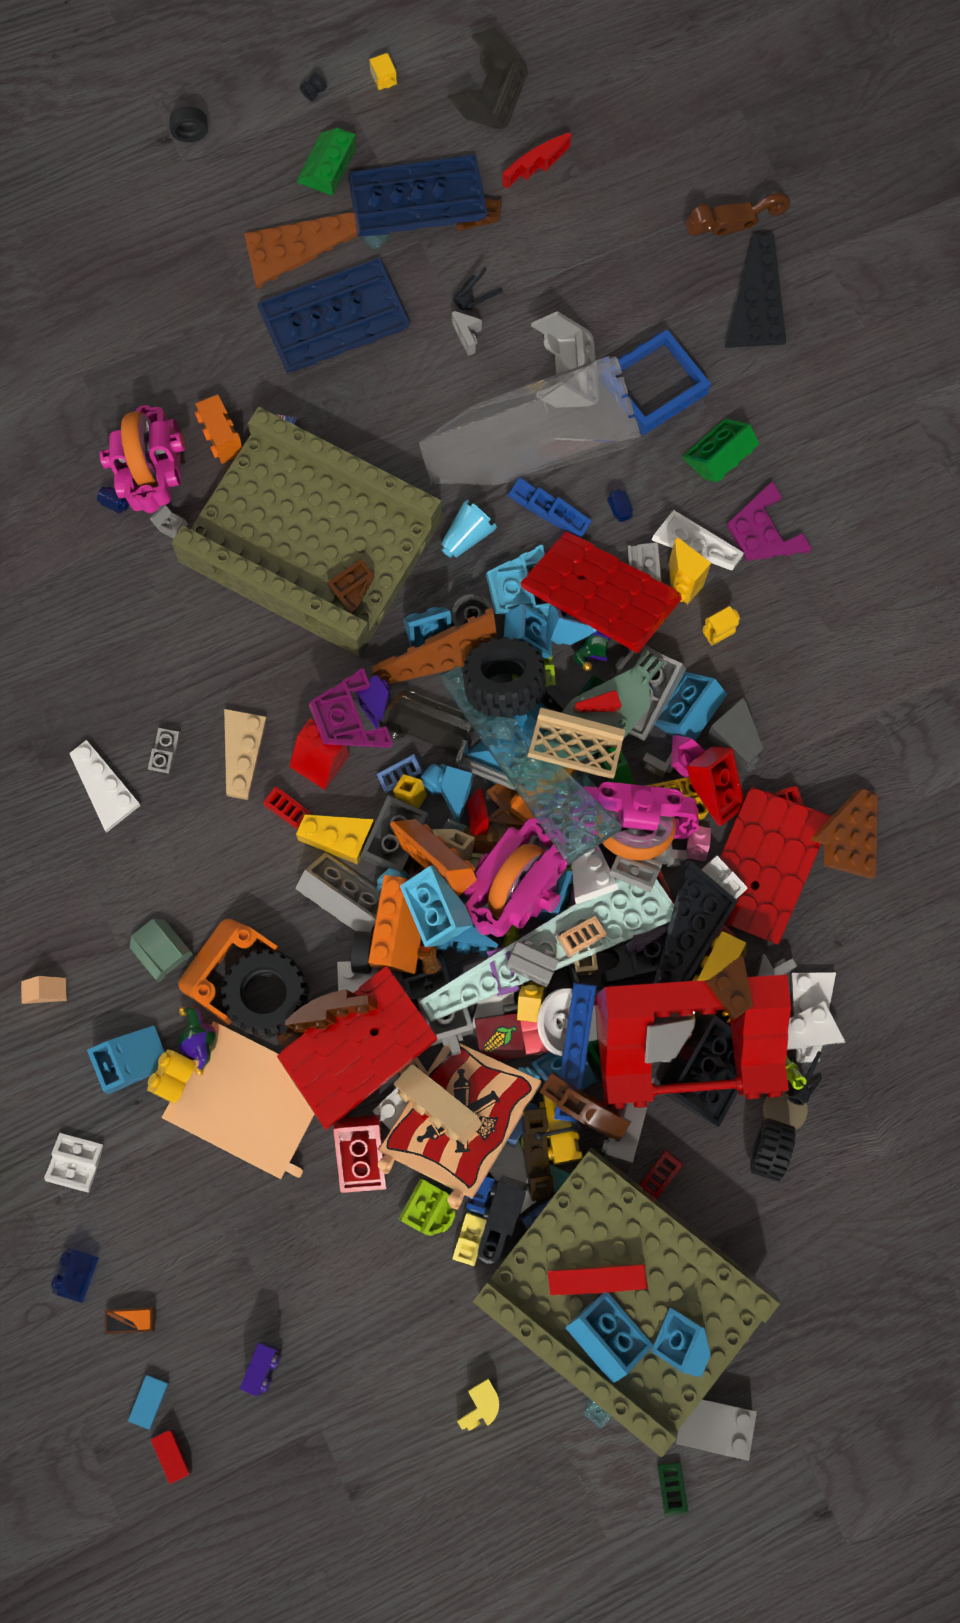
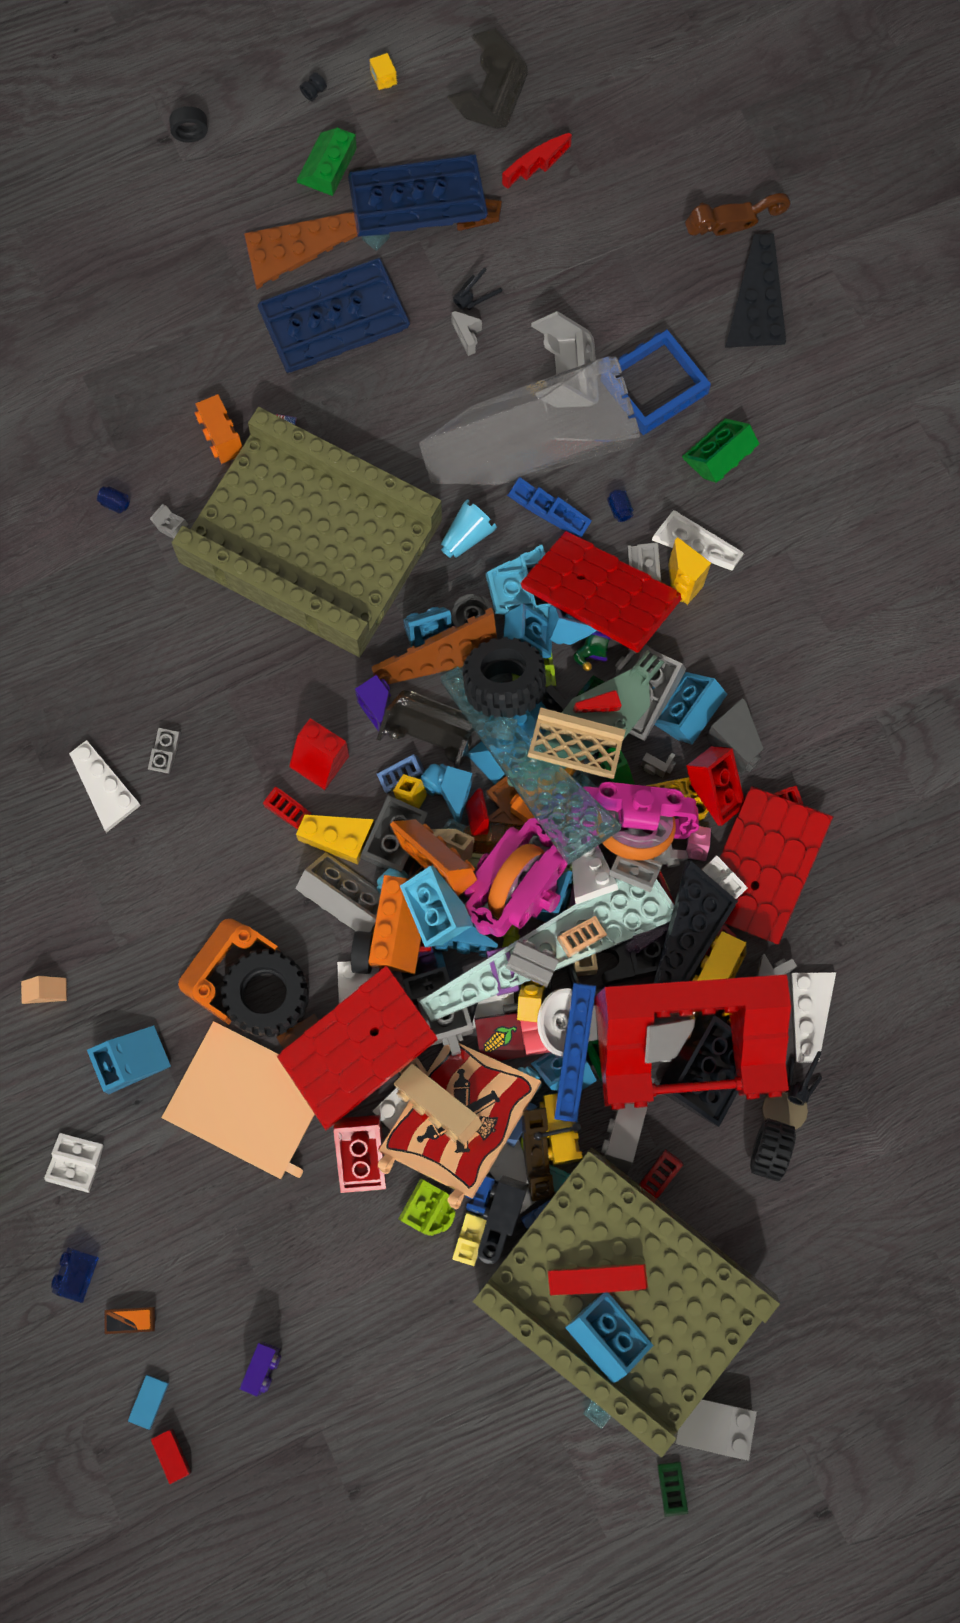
dark pink piece [100,405,186,513] -> none
sand green slope [130,919,193,983] -> none
yellow brick [147,1049,196,1104] -> none
piece [178,1006,218,1076] -> none
tan wing [224,709,267,800] -> none
reddish brown slope [285,989,377,1032] -> none
magenta wing [309,668,393,748] -> none
reddish brown wing [327,559,375,615] -> none
clear orange bush [417,945,442,974] -> none
light yellow brick [457,1379,499,1431] -> none
light grey axle [461,758,518,790] -> none
reddish brown slope [540,1072,632,1142] -> none
dark azure slope [651,1307,711,1377] -> none
dark pink slope [671,735,705,778] -> none
yellow brick [703,606,740,646] -> none
reddish brown wing [705,956,753,1020] -> none
magenta wing [727,482,812,561] -> none
lime pin [786,1055,806,1089] -> none
white wing [787,1002,846,1050] -> none
dark orange wing [811,789,878,879] -> none

